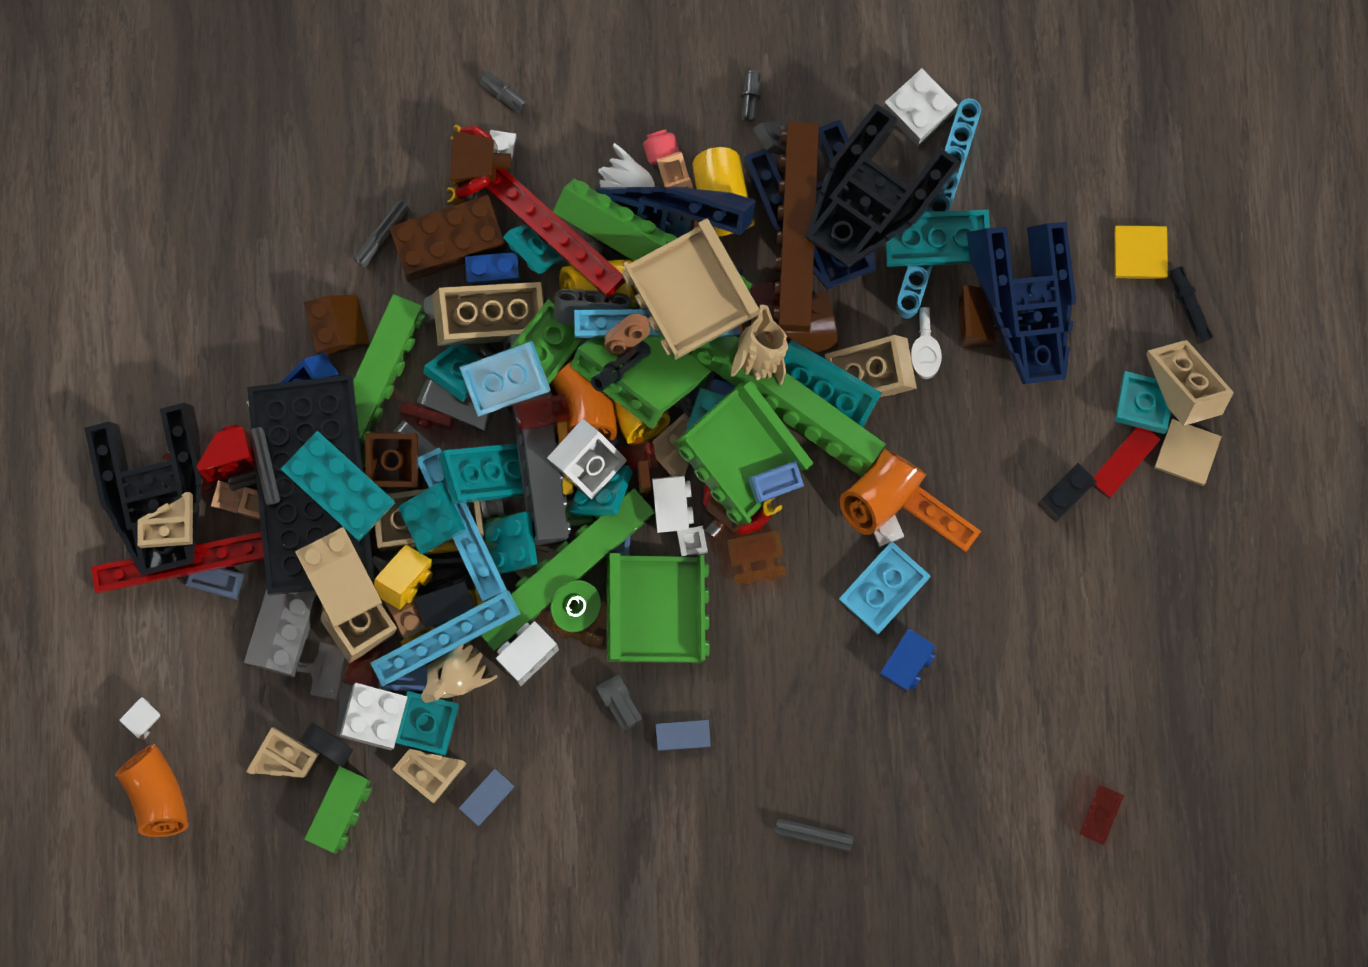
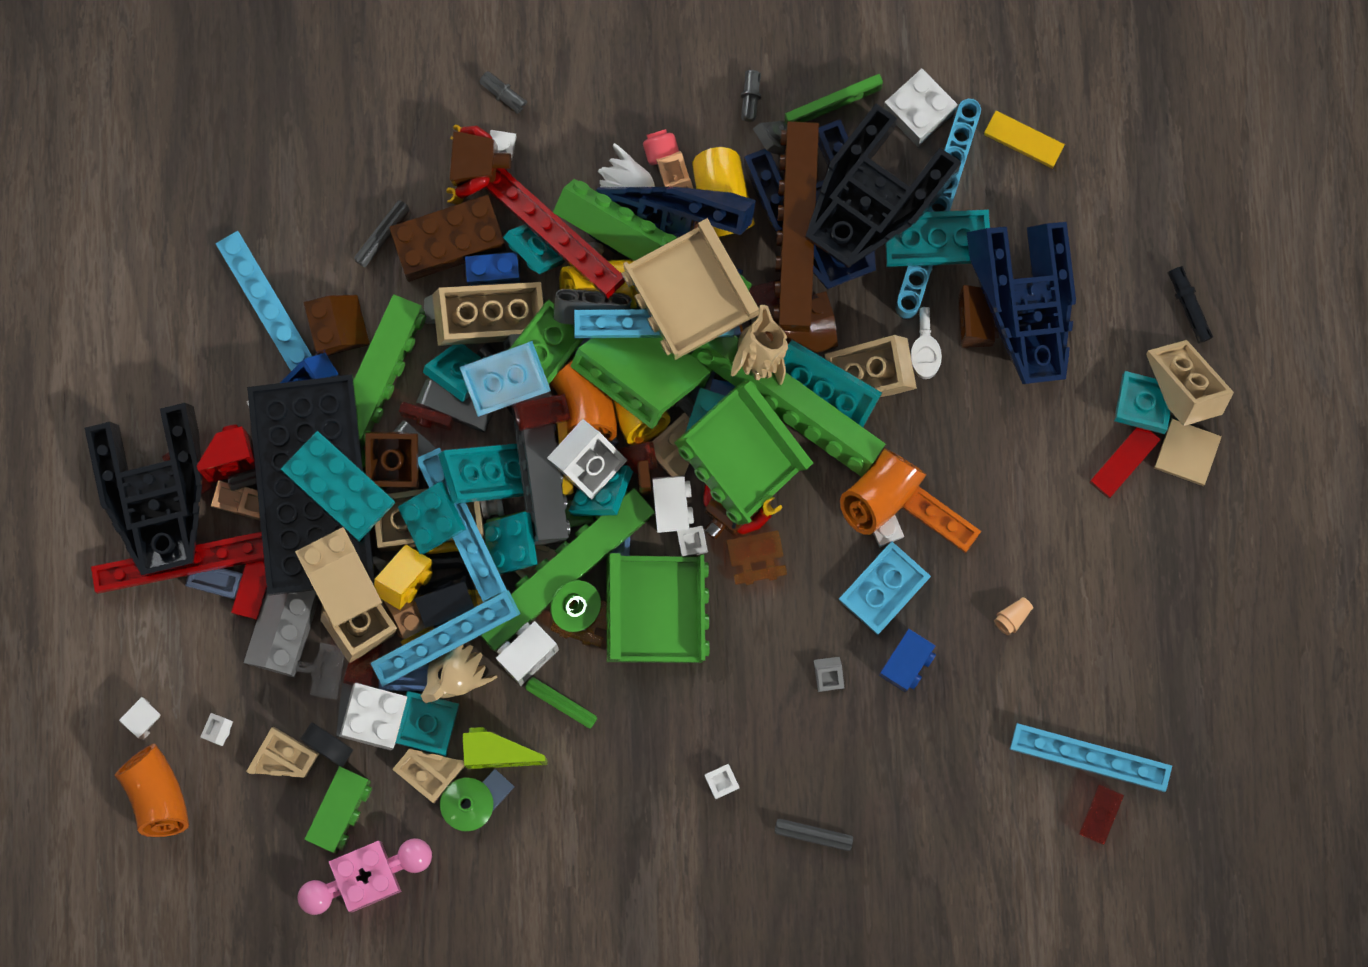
tan wing [138,492,193,548] -> none
dark grey axle [249,427,280,505] -> none
black pin [591,341,651,392] -> none
dark grey piece [595,674,642,731] -> none
nougat plate [604,314,650,355] -> none
sand blue tile [656,720,711,751] -> none
medium blue tile [748,461,804,503] -> none
black brick [1038,463,1097,522] -> none
yellow tile [1114,226,1168,279] -> none
none -> white plate [201,713,233,746]
none -> medium azure plate [215,231,312,371]
none -> red tile [231,560,267,620]
none -> bright pink brick [298,838,432,915]
none -> bright green dish [440,778,494,831]
none -> lime slope [463,727,548,769]
none -> bright green axle [525,677,597,728]
none -> white plate [704,764,740,800]
none -> bright green tile [784,74,883,123]
none -> light grey slope [814,657,844,692]
none -> yellow tile [984,111,1065,169]
none -> light nougat cone [994,597,1033,635]
none -> medium azure plate [1010,723,1172,792]

